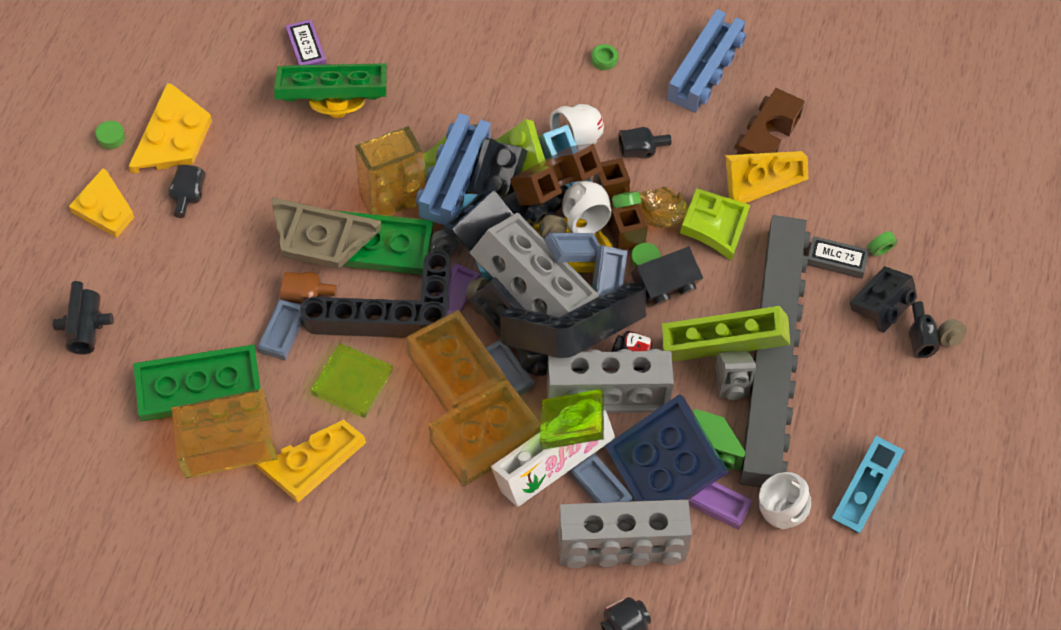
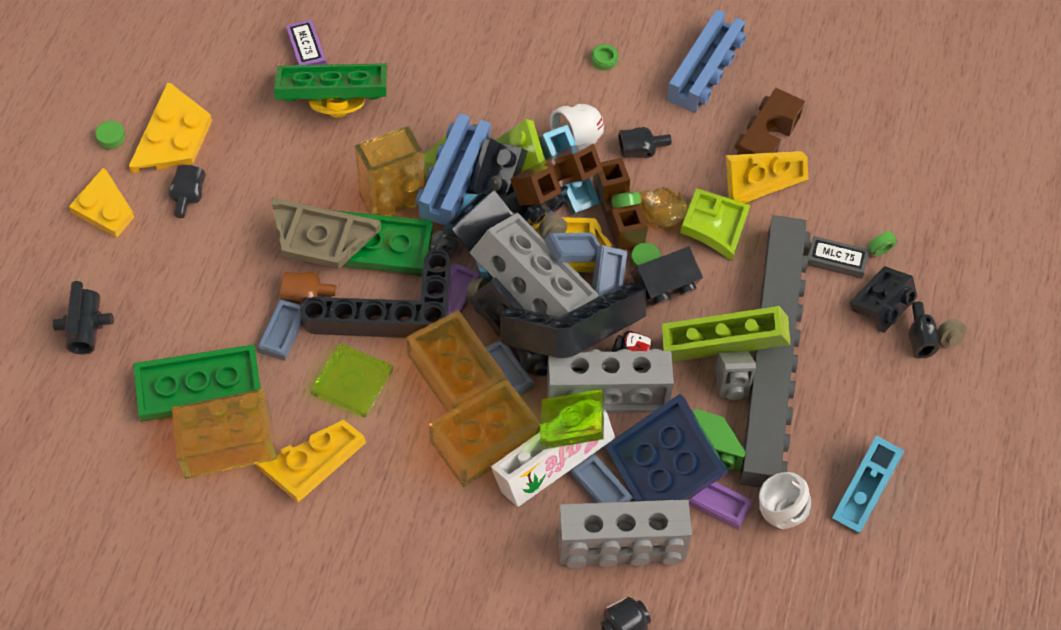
white helmet [562,181,611,234] -> none

